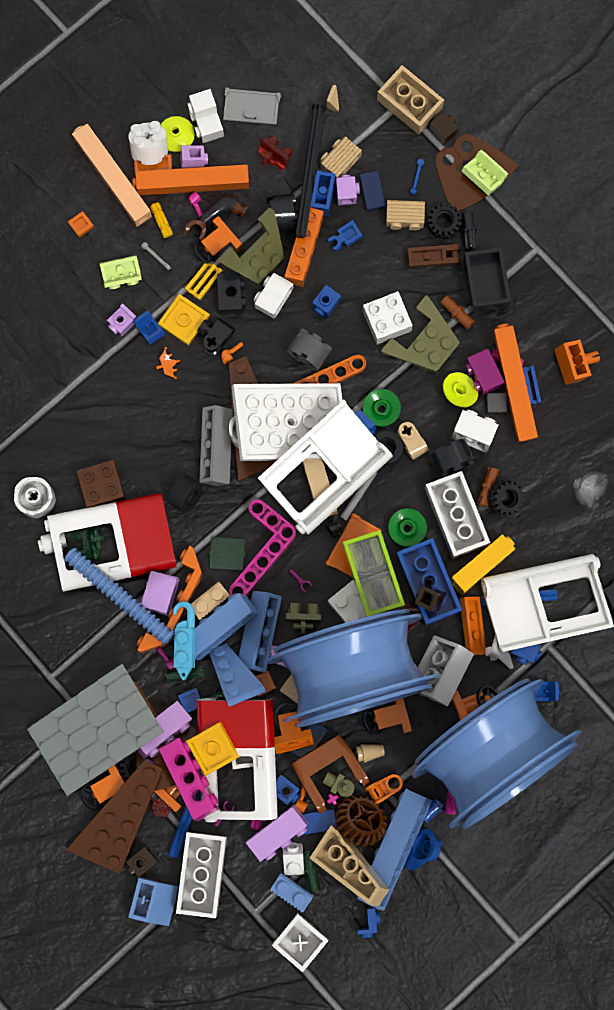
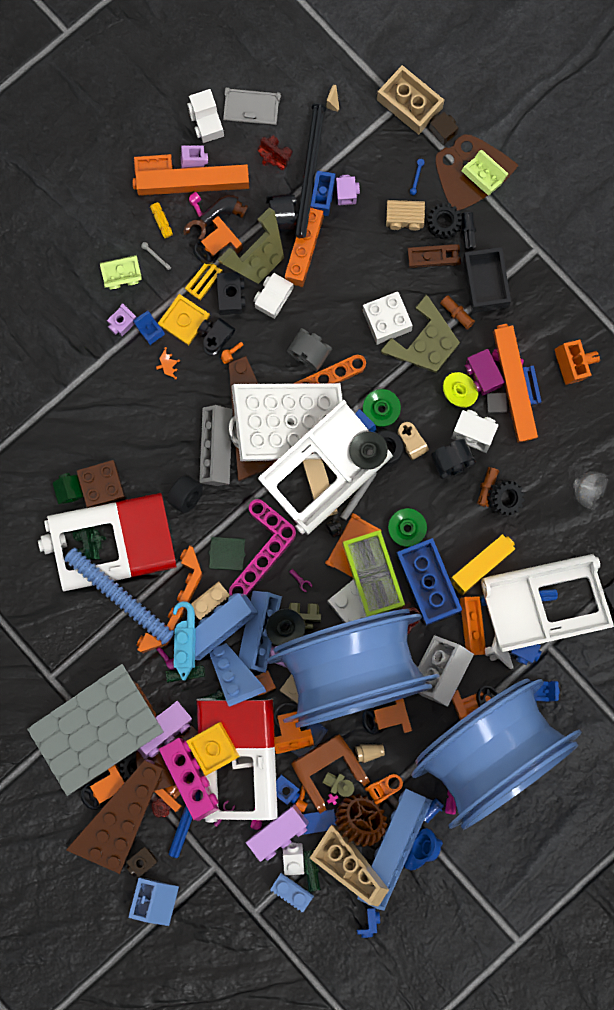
white brick [14,477,56,519] -> none
orange tile [68,211,94,238] -> none
light nougat brick [72,124,152,227] -> none
white brick [129,121,168,165] -> none
lavender piece [141,571,179,616] -> none
neon yellow dish [160,116,195,152] -> none
white brick [176,832,227,918] -> none
blue plate [178,688,201,713] -> none
white brick [272,913,329,972] -> none
blue brick [312,285,341,318] -> none
tan brick [320,137,362,181] -> none
blue plate [328,220,363,251] -> none
dark blue tile [360,171,385,211] -> none
dark brown brick [415,585,446,612] -> none
white brick [424,471,490,559] -> none
none -> dark green brick [53,473,84,504]
none -> pearl dark grey dish [266,609,305,646]
none -> pearl dark grey dish [349,431,388,470]

